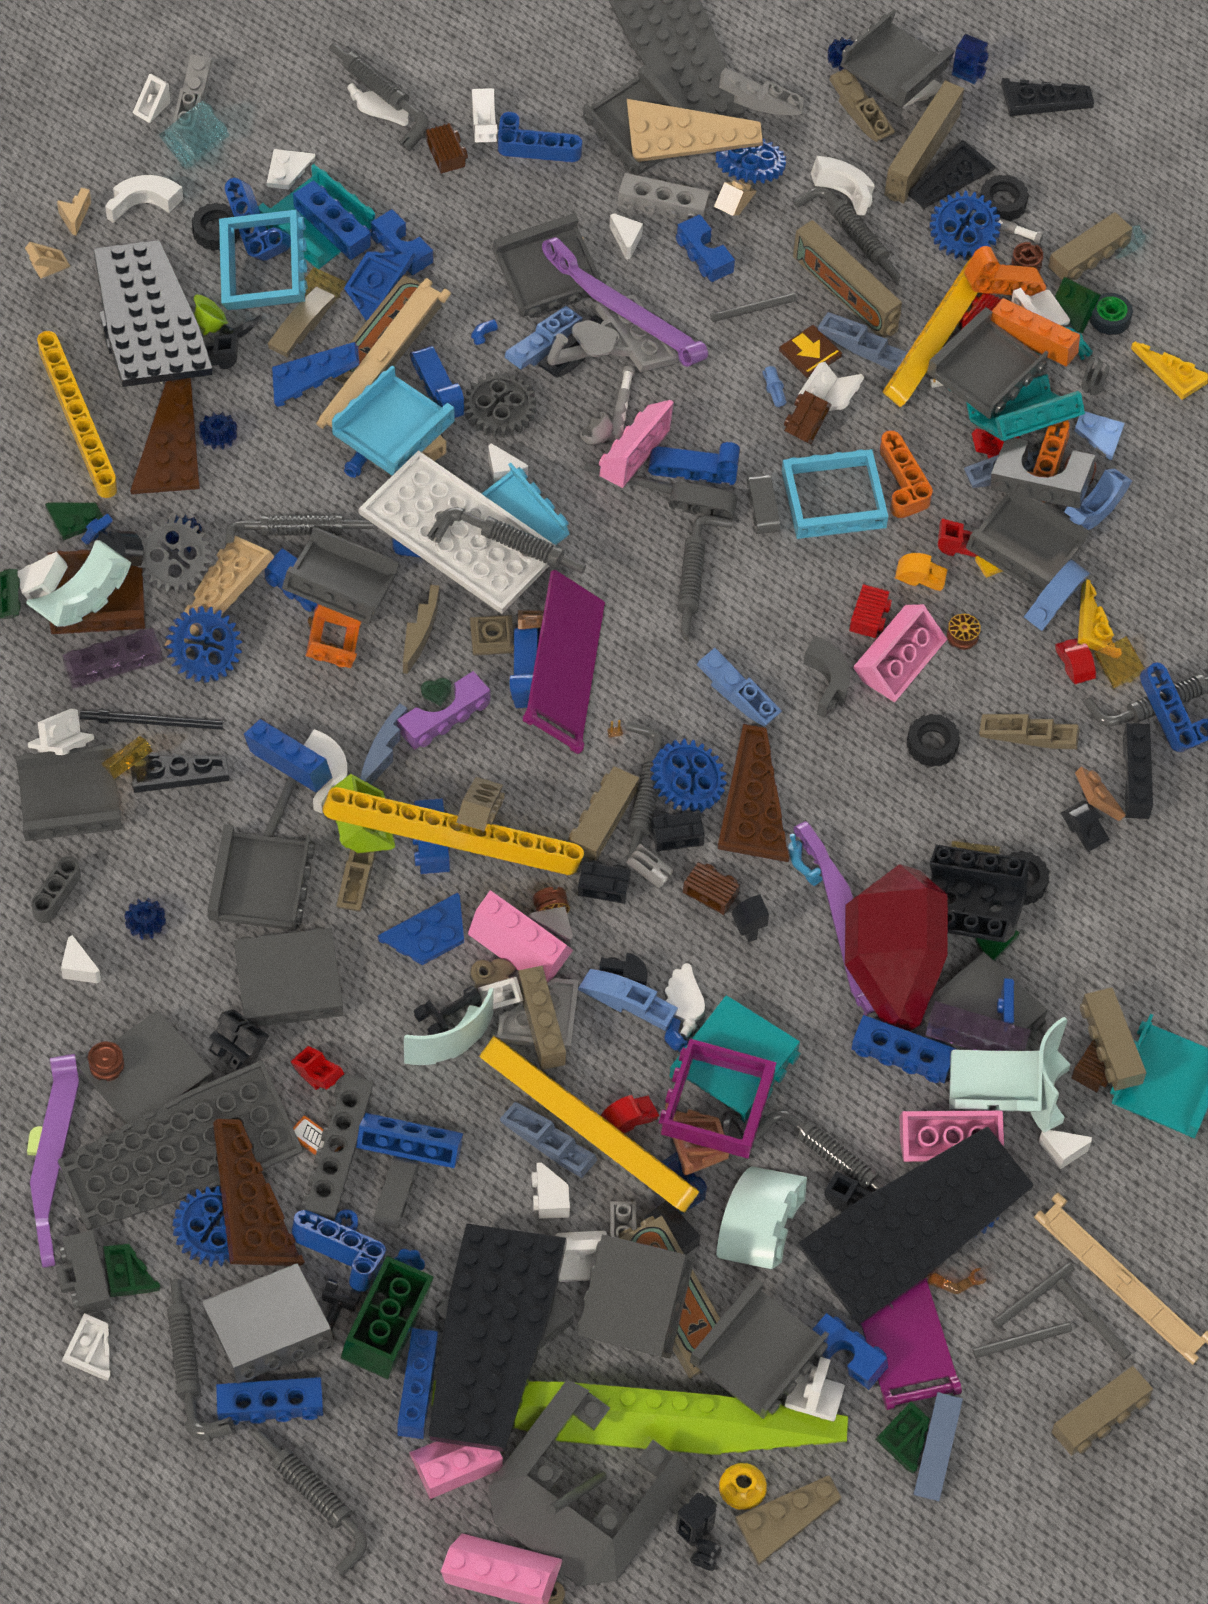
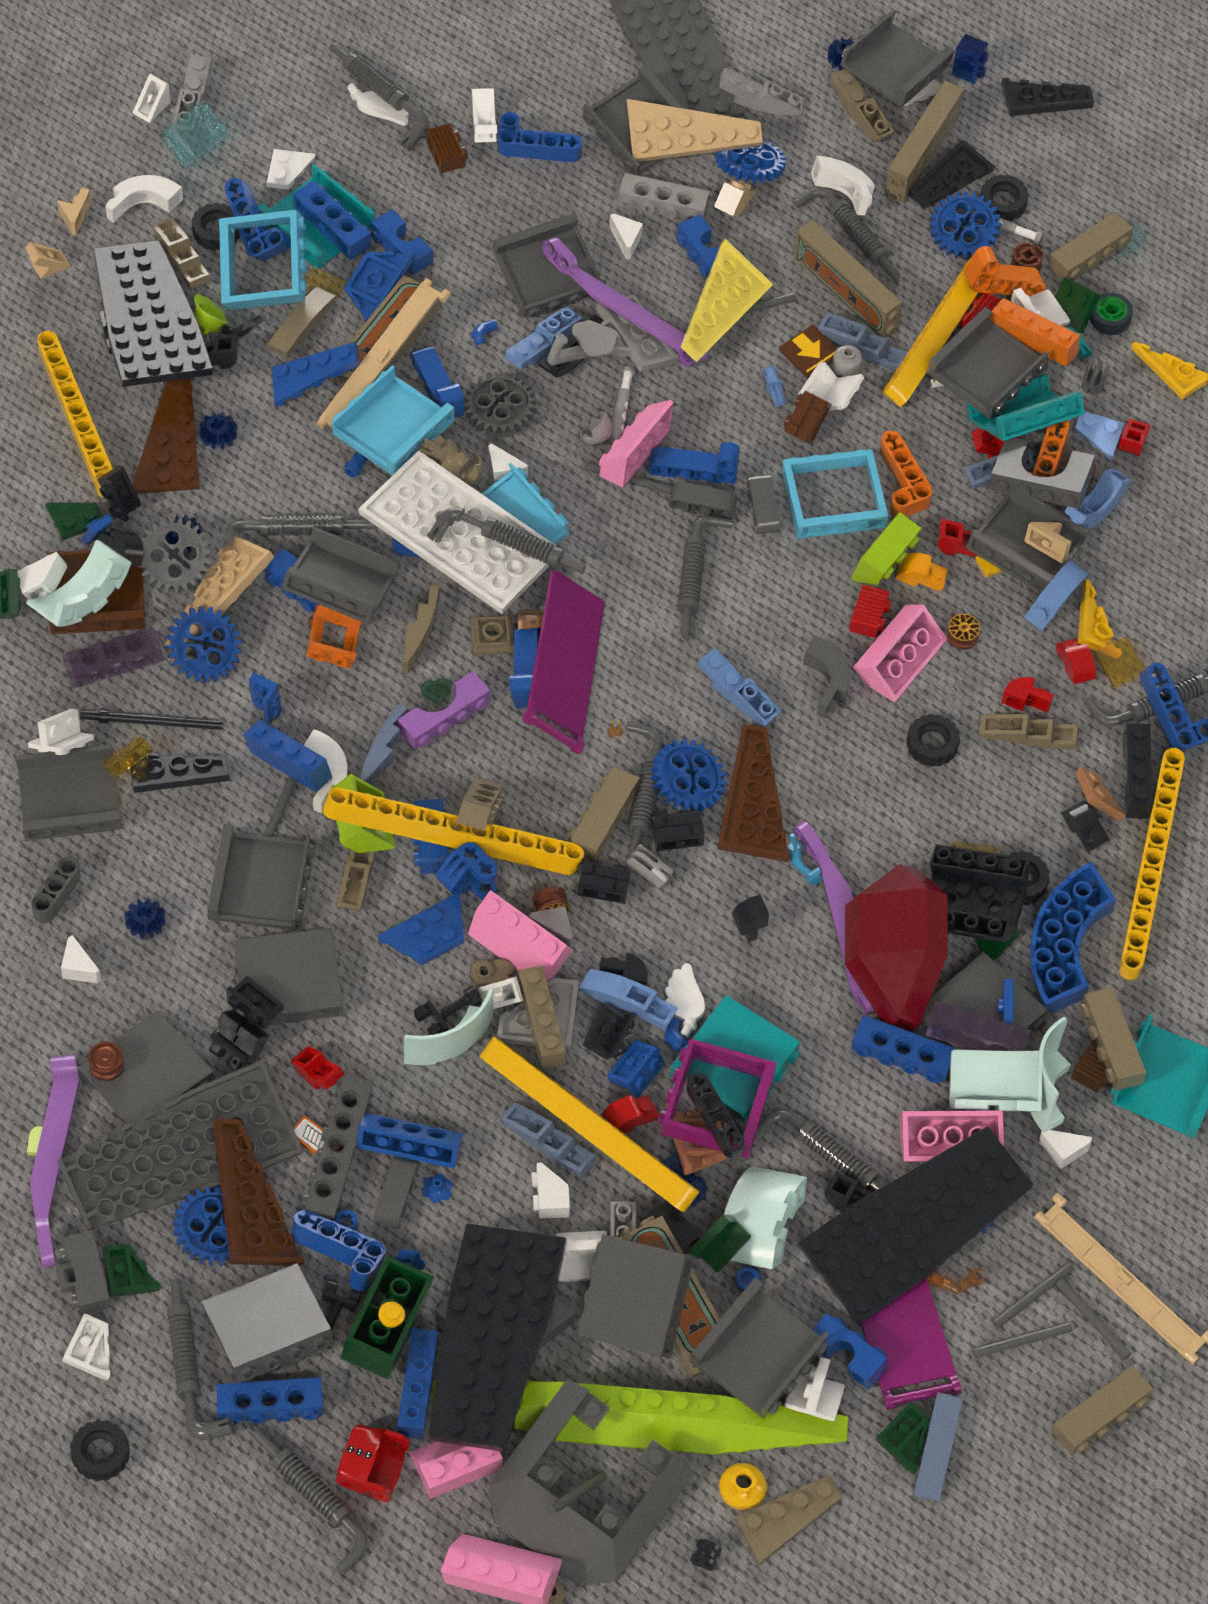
black brick [676,1493,717,1546] -> none
reddish brown brick [683,862,740,915] -> none
none -> black tyre [70,1420,130,1481]
none -> black bracket [97,465,142,522]
none -> dark tan slope [152,217,211,289]
none -> black bracket [226,976,284,1029]
none -> blue bracket [249,672,282,724]
none -> red piece [335,1424,410,1502]
none -> yellow plate [378,1302,405,1328]
none -> dark tan piece [419,438,483,487]
none -> blue plant [422,1174,453,1203]
none -> blue piece [436,842,497,900]
none -> black bracket [583,1002,636,1060]
none -> blue bracket [607,1040,665,1098]
none -> light yellow wing [681,239,773,362]
none -> black beam [686,1073,745,1158]
none -> dark green panel [689,1214,751,1272]
none -> blue tile [735,1267,761,1292]
none -> light grey head [832,345,862,377]
none -> lime slope [851,512,922,585]
none -> red brick [1001,677,1054,713]
none -> tan slope [1024,522,1071,563]
none -> blue brick [1030,862,1116,1012]
none -> red brick [1118,418,1151,457]
none -> yellow beam [1119,748,1185,980]

